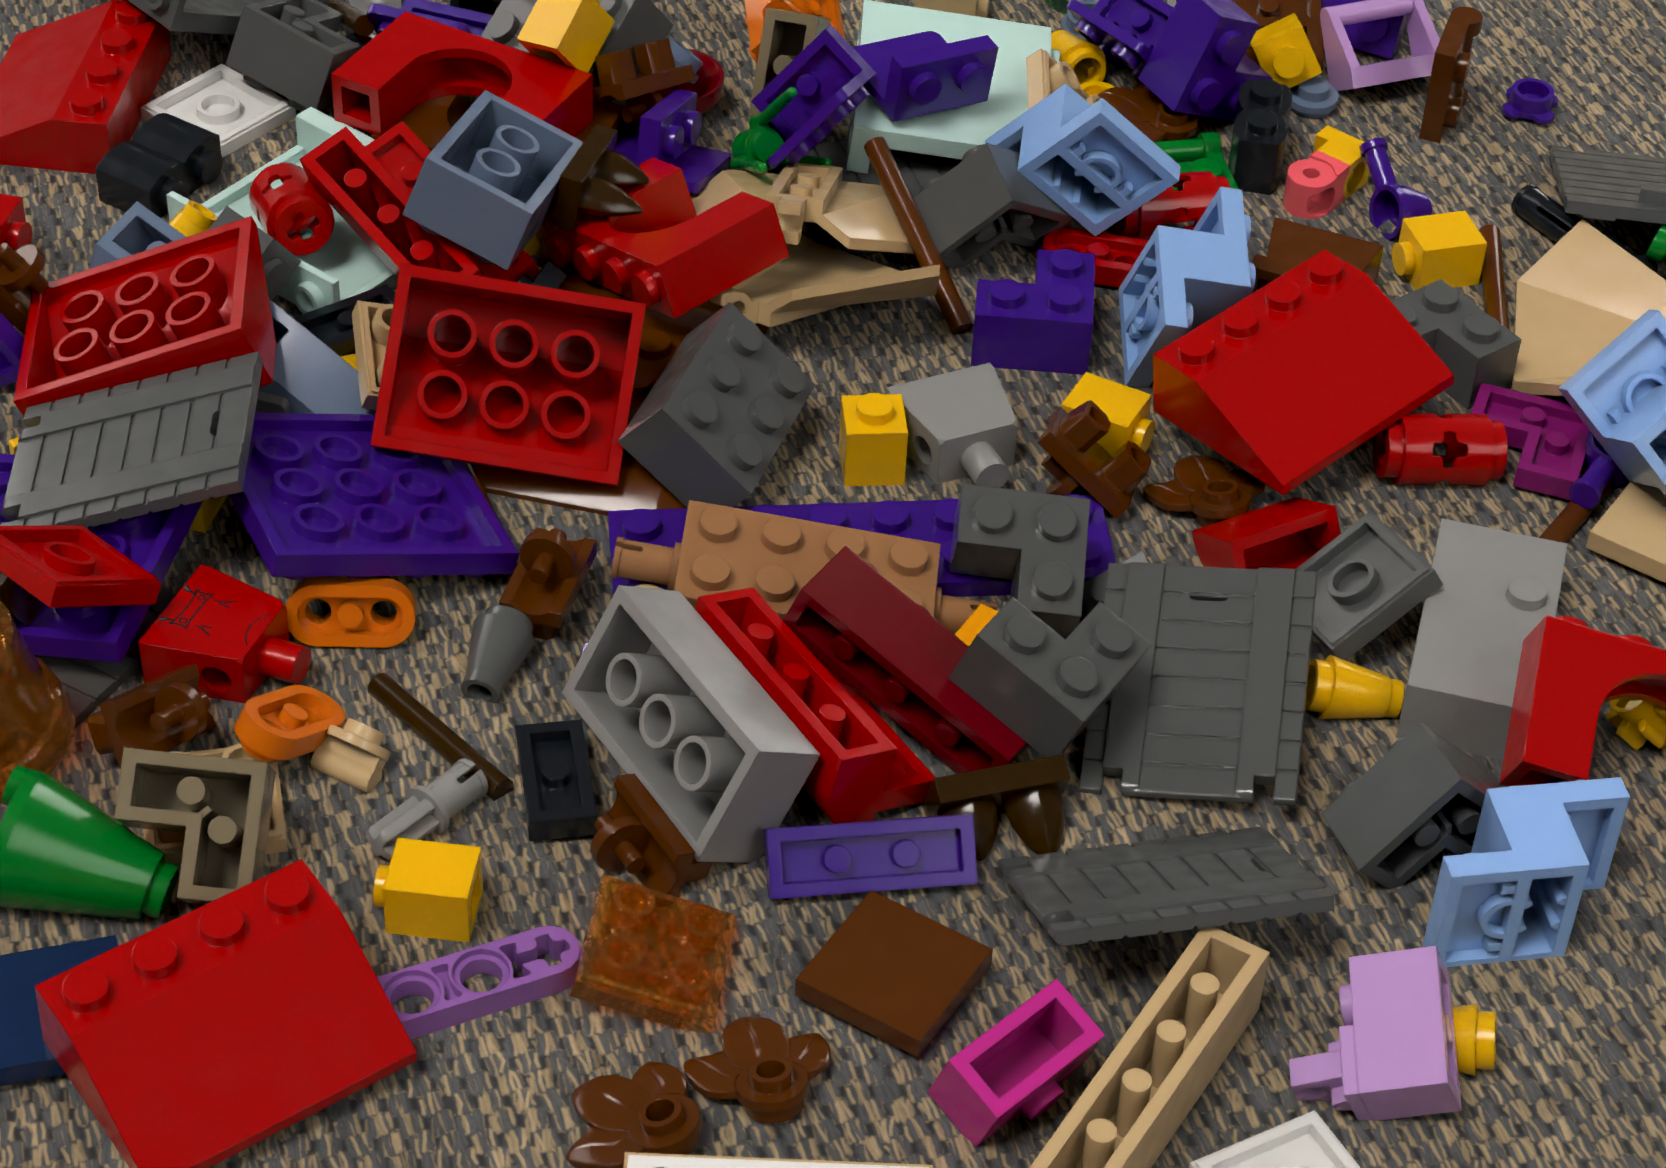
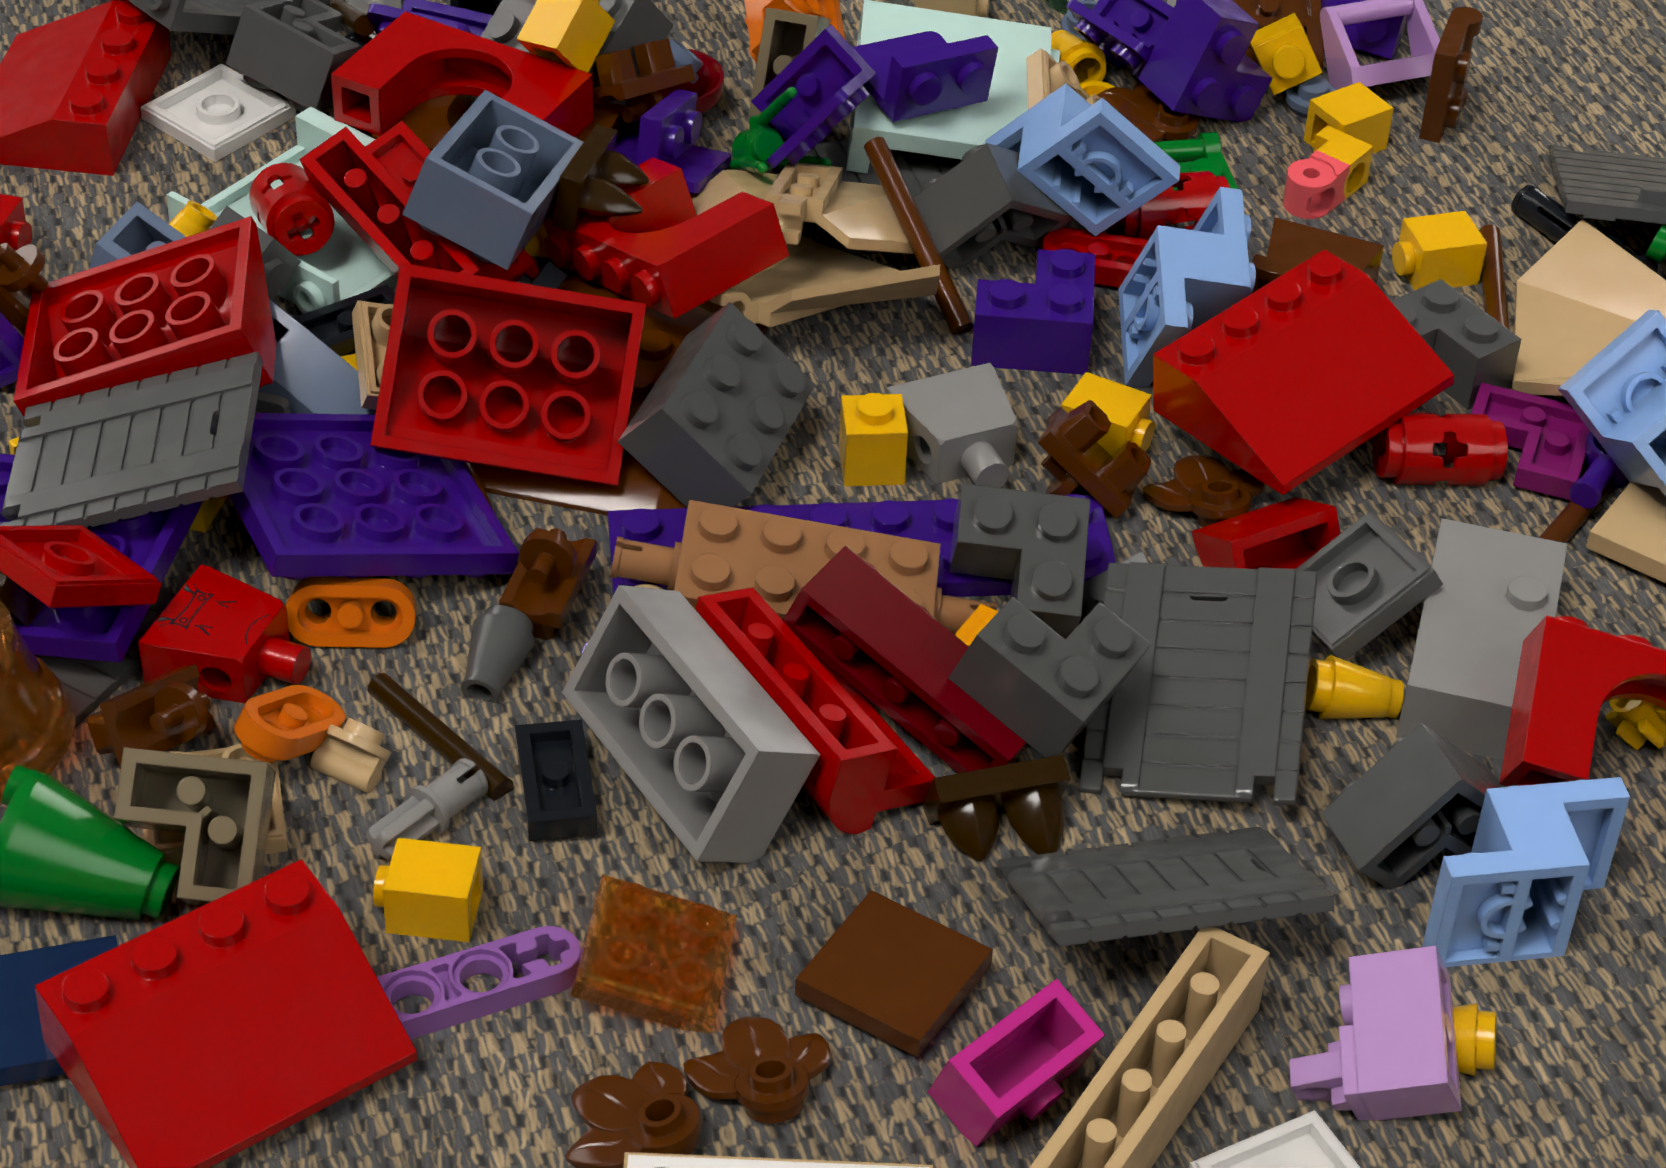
black brick [95,113,223,218] -> none
reddish brown hips [590,773,712,906] -> none
dark purple plate [763,814,978,899] -> none
black brick [1228,79,1292,195] -> none
dark purple bar [1359,138,1432,240] -> none
dark purple plate [1502,78,1558,125] -> none
none -> yellow brick [1303,82,1394,154]

